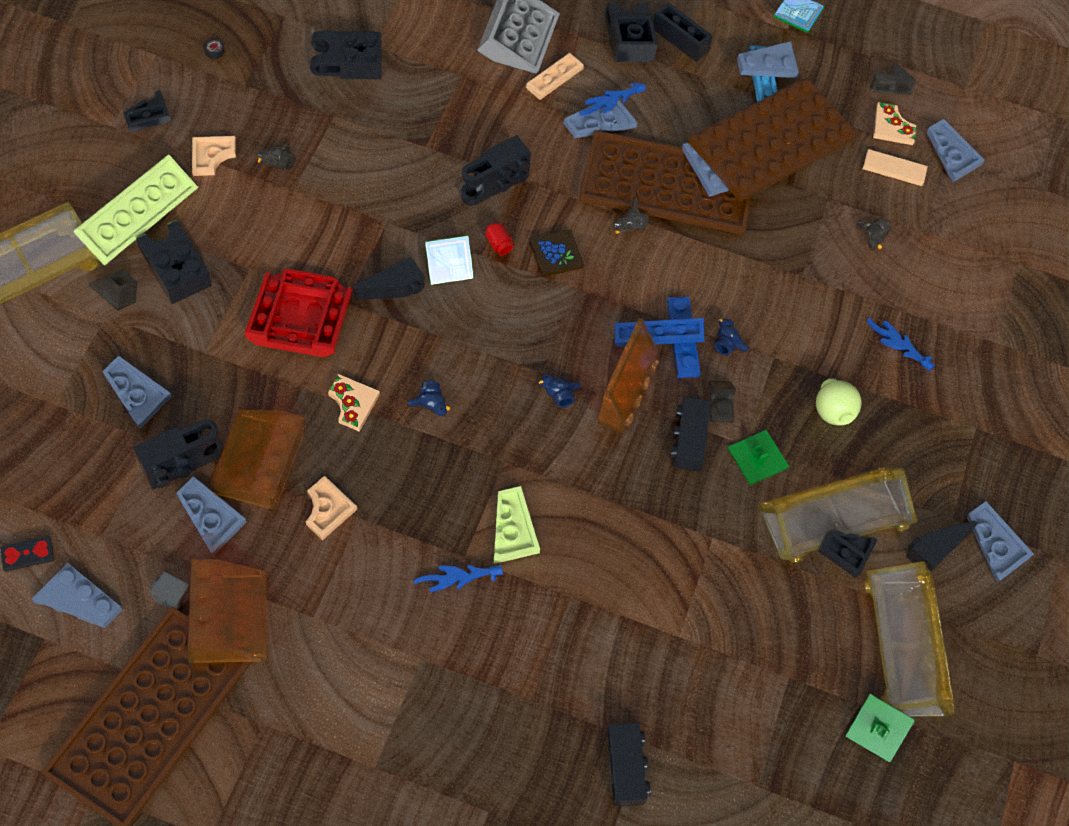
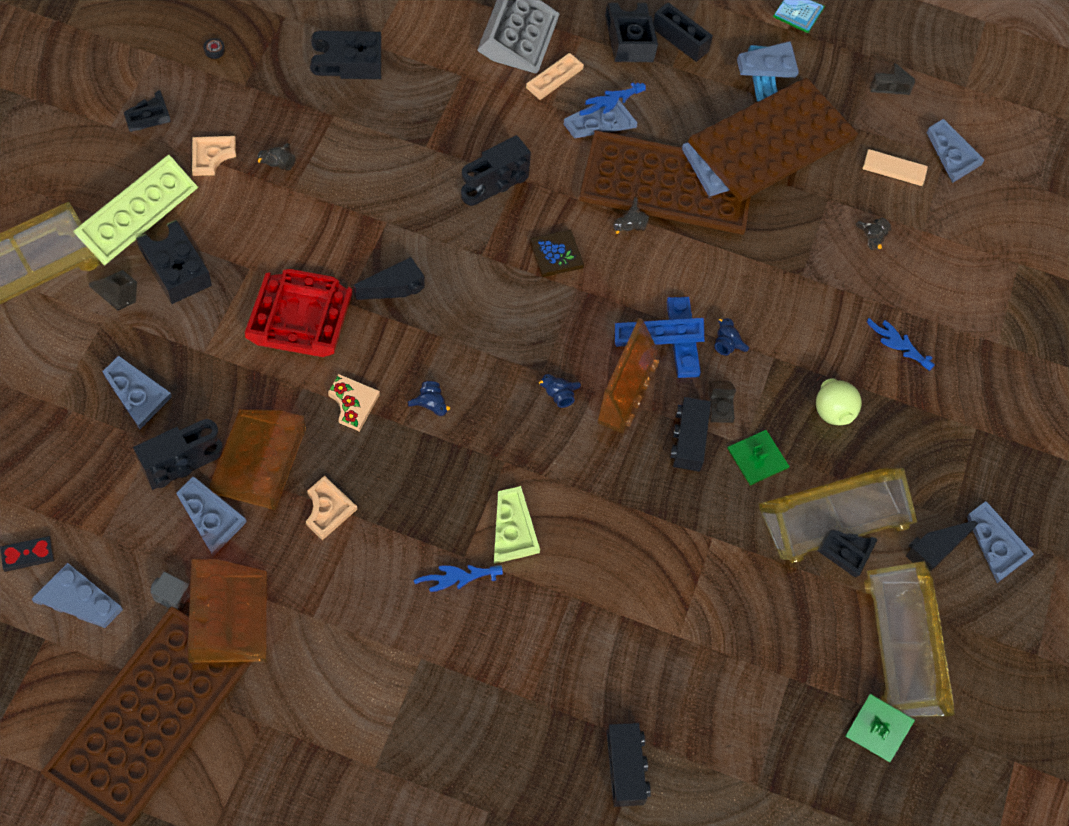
piece [425,235,474,285] -> none
red brick [484,223,514,255] -> none
light nougat tile [873,102,916,145] -> none

